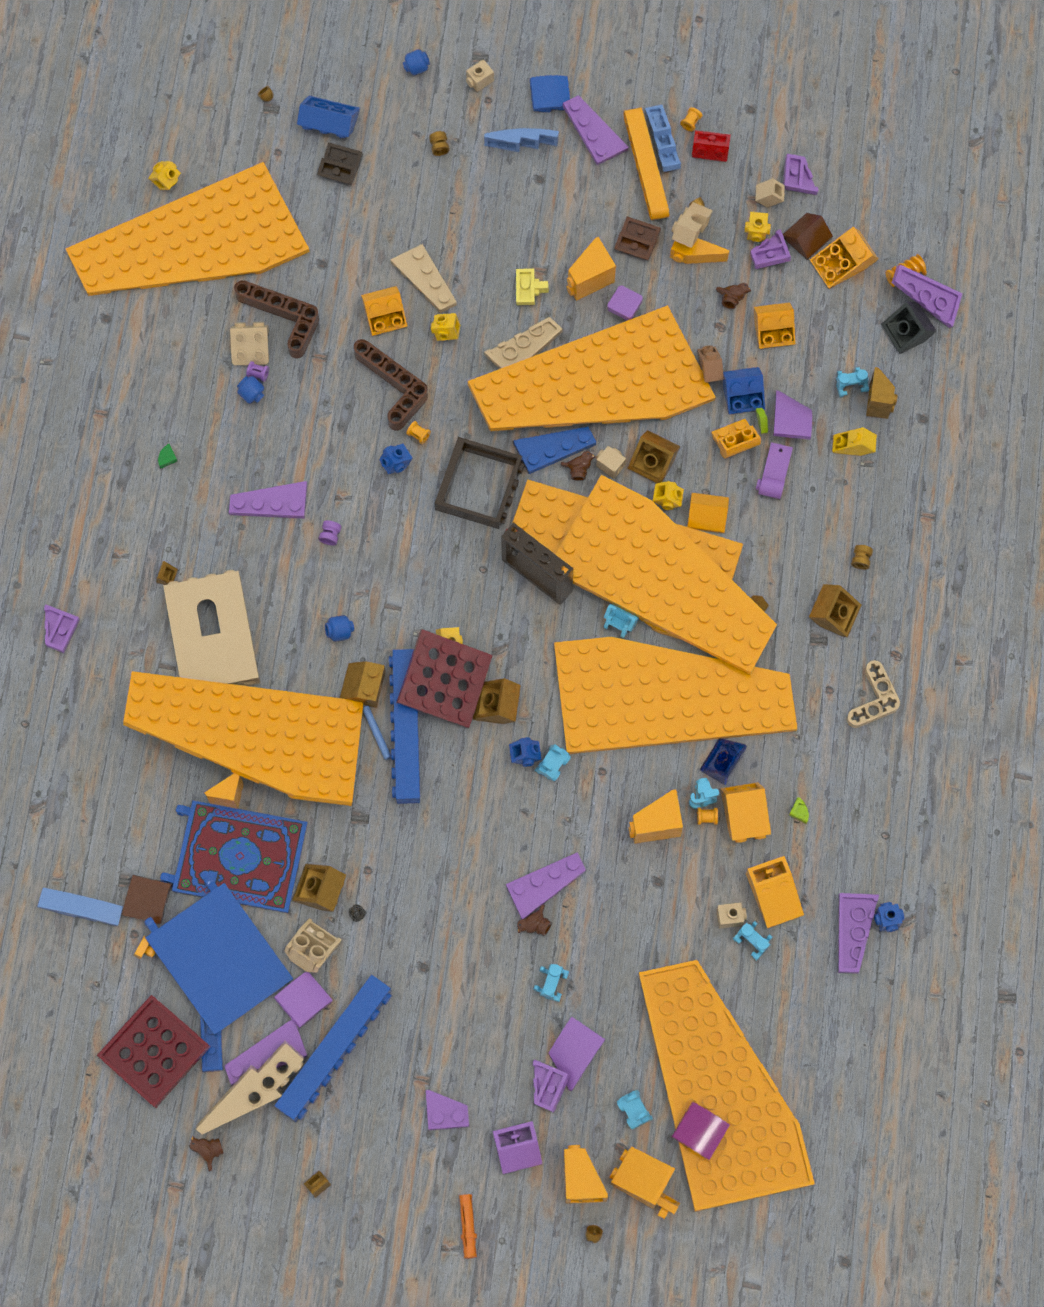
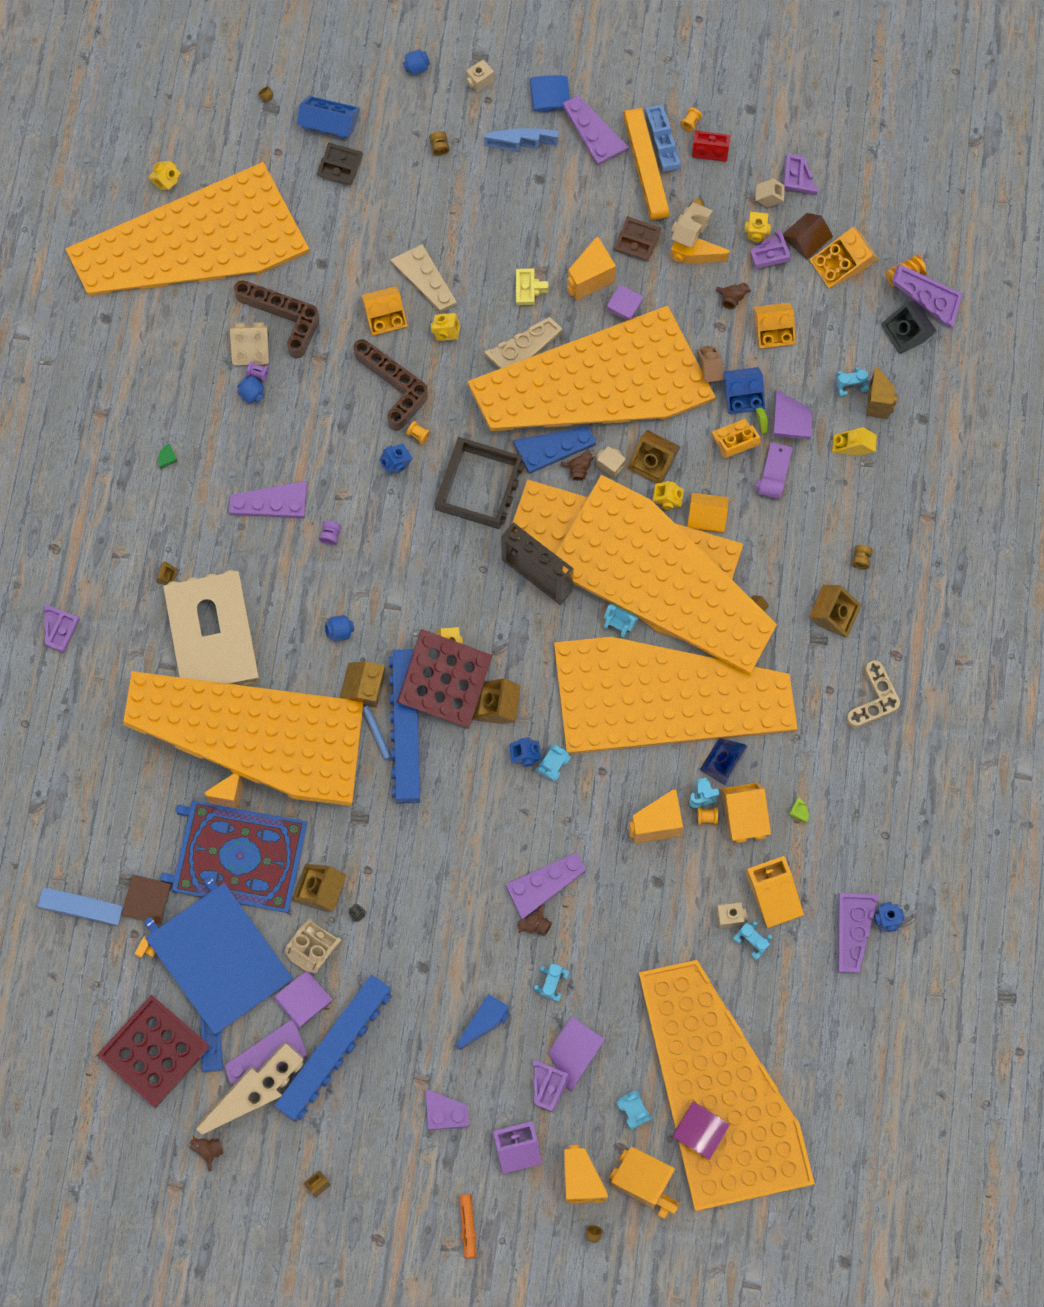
none -> blue slope [456,994,510,1050]

